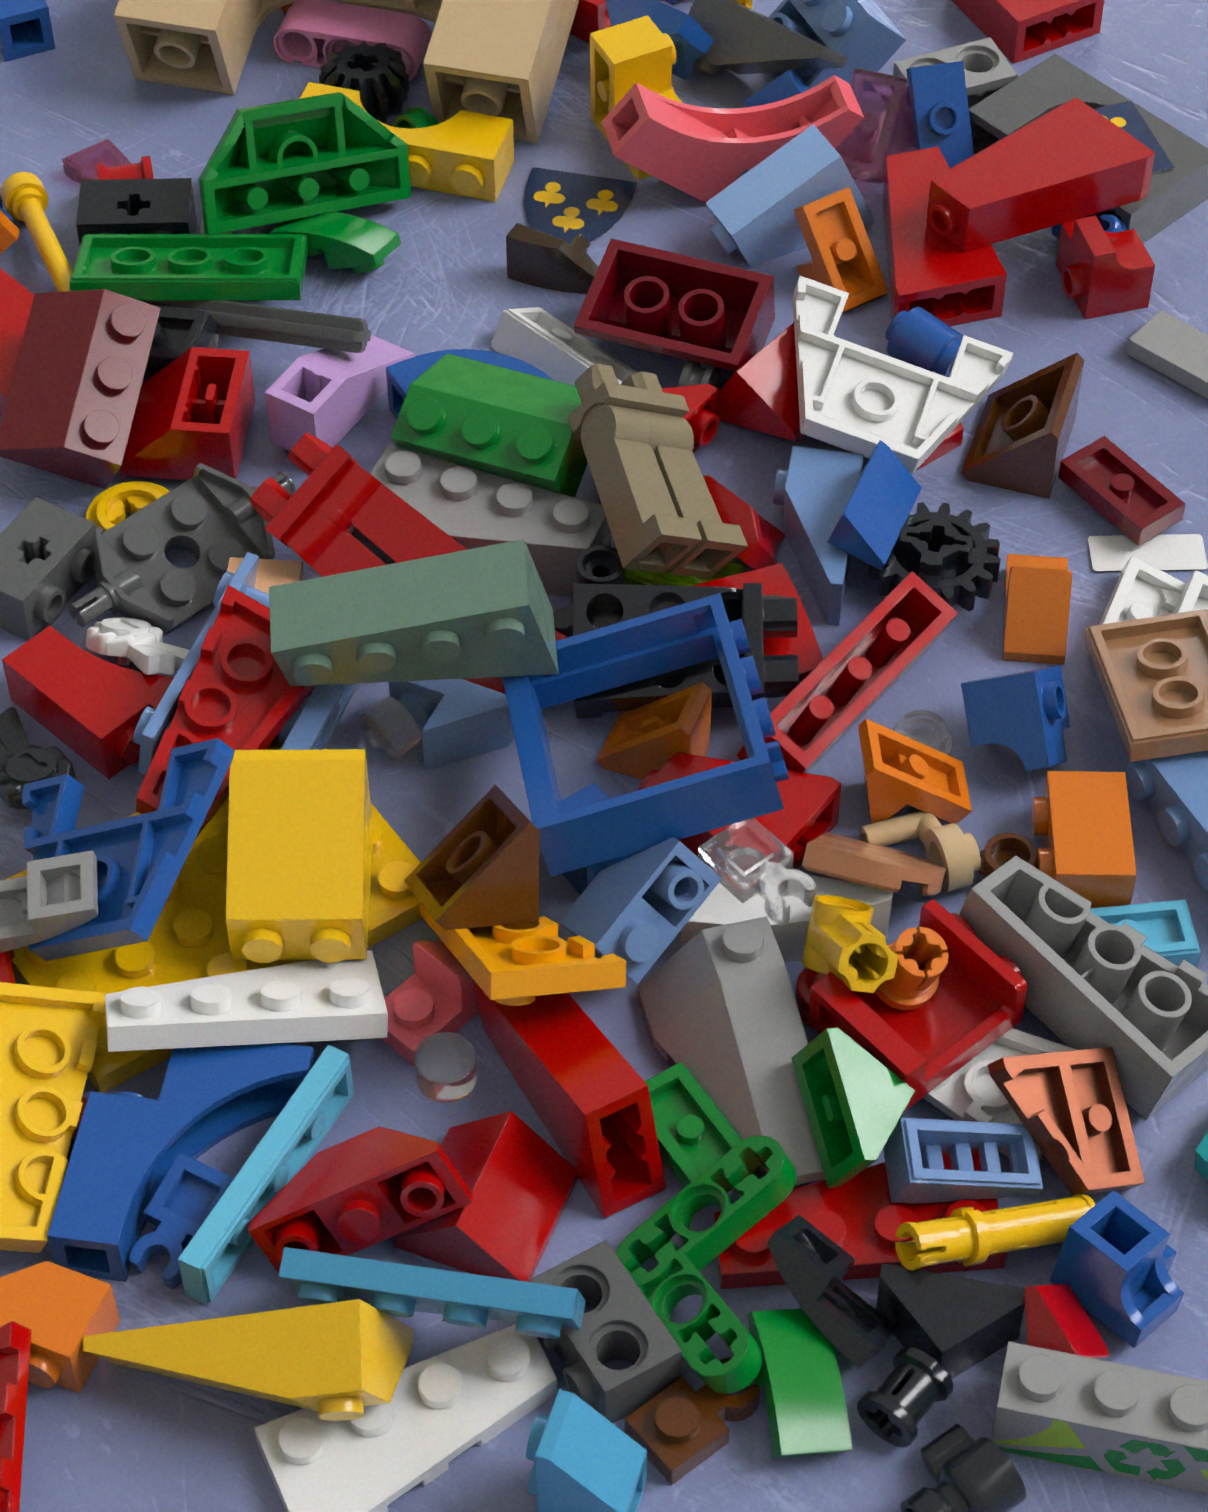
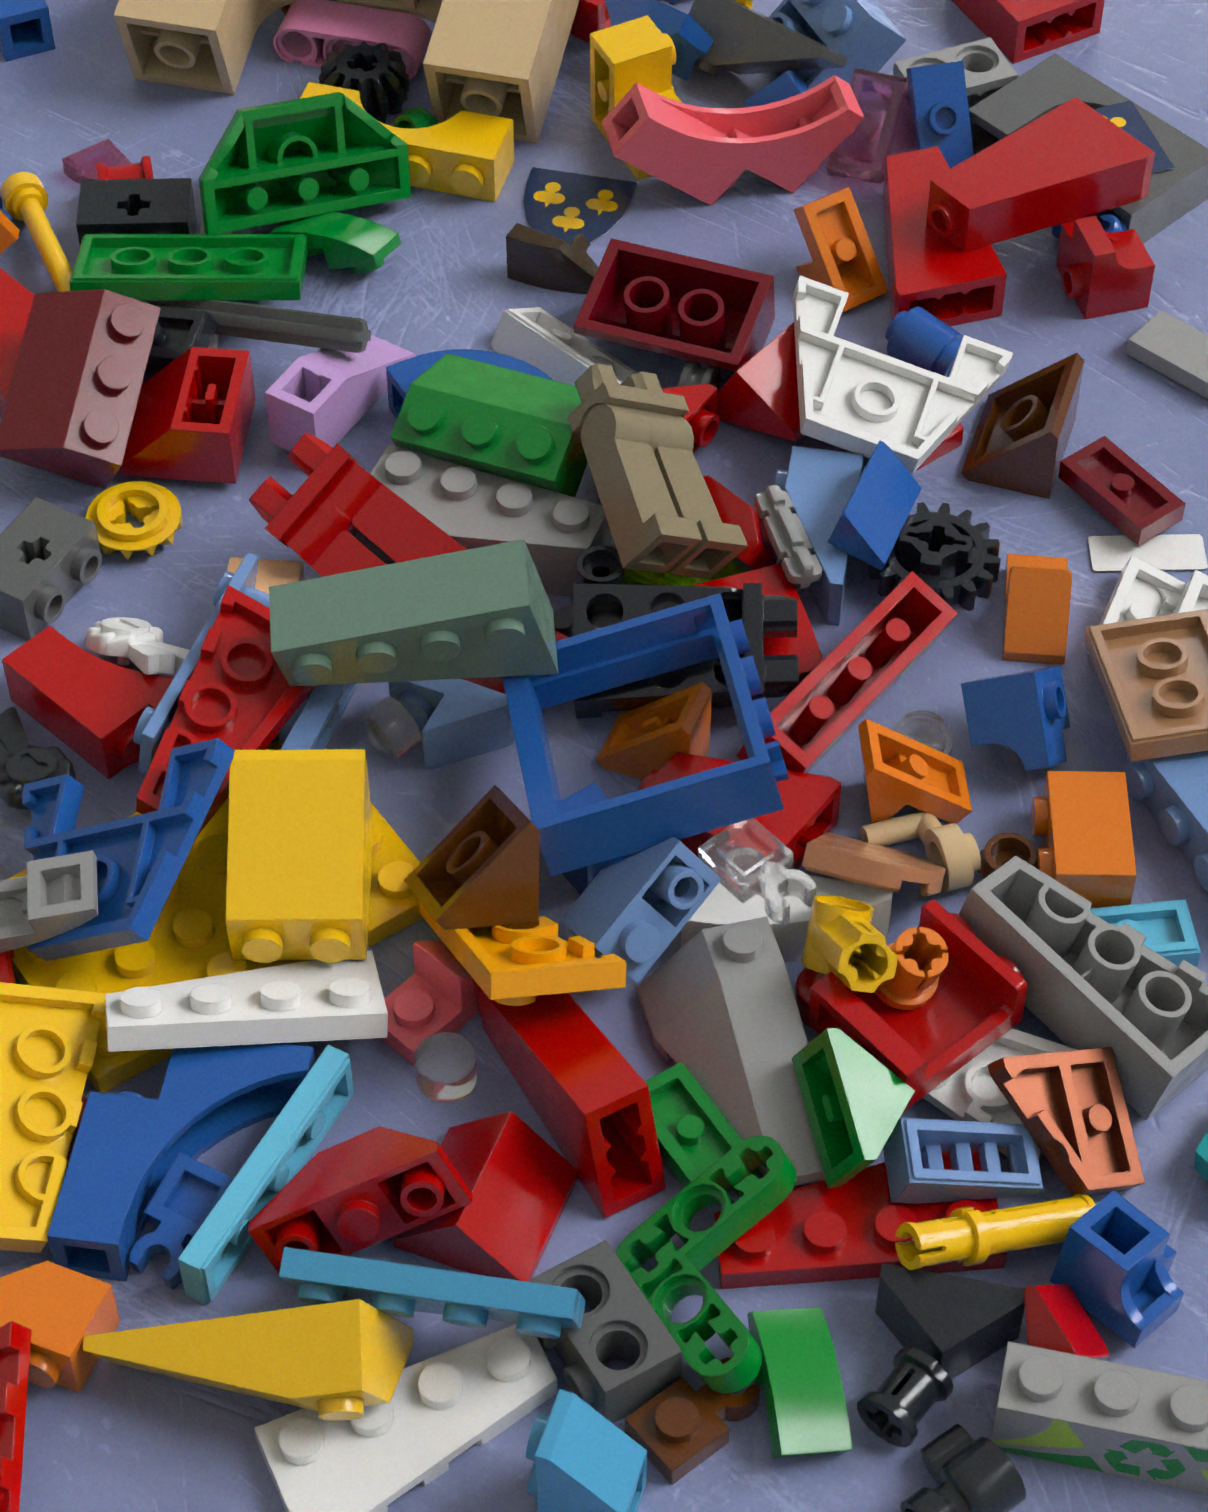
dark grey plate [68,463,295,634] -> none
light blue slope [706,124,875,267] -> none
black slope [767,1215,898,1369] -> none
none -> light grey axle [754,485,822,589]

